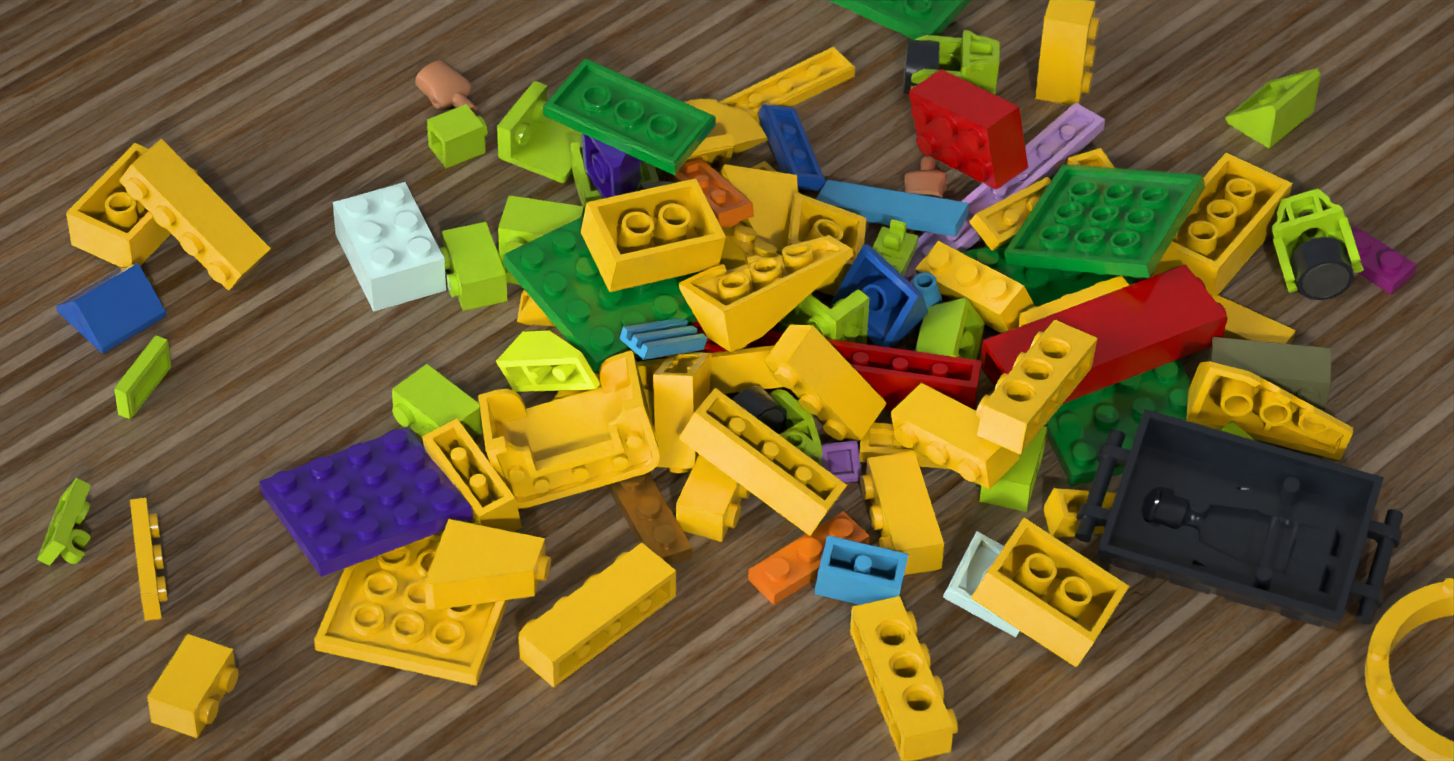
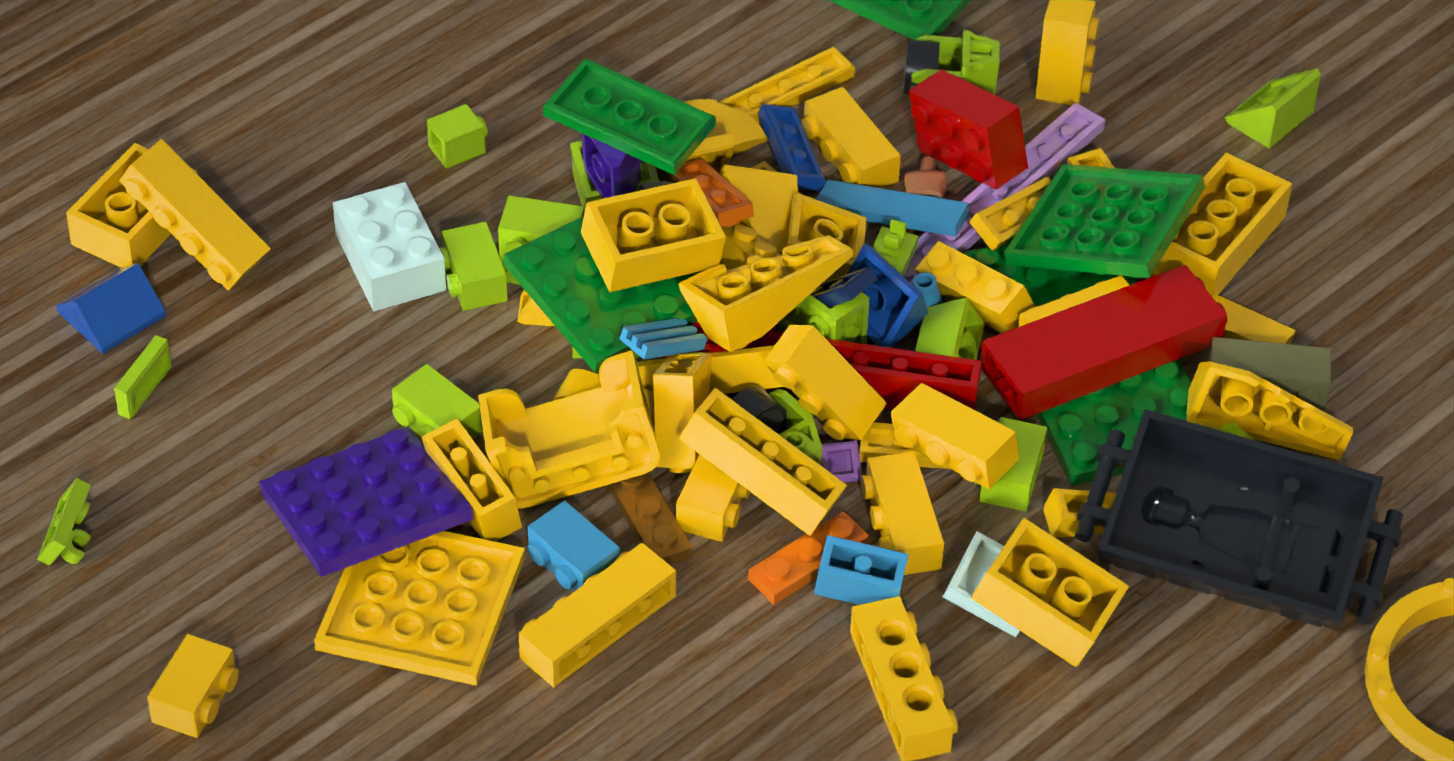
yellow plate [130,498,168,621] -> none
nougat piece [415,60,478,114] -> none
yellow slope [424,519,551,610] -> none
neon yellow slope [496,330,600,392] -> none
lime bracket [497,81,582,183] -> none
yellow brick [976,320,1098,455] -> none
piece [1272,188,1364,300] -> none
magenta plate [1345,226,1417,295] -> none
none -> dark azure brick [527,501,620,592]
none -> yellow brick [801,87,901,188]
none -> dark blue tile [810,267,878,308]

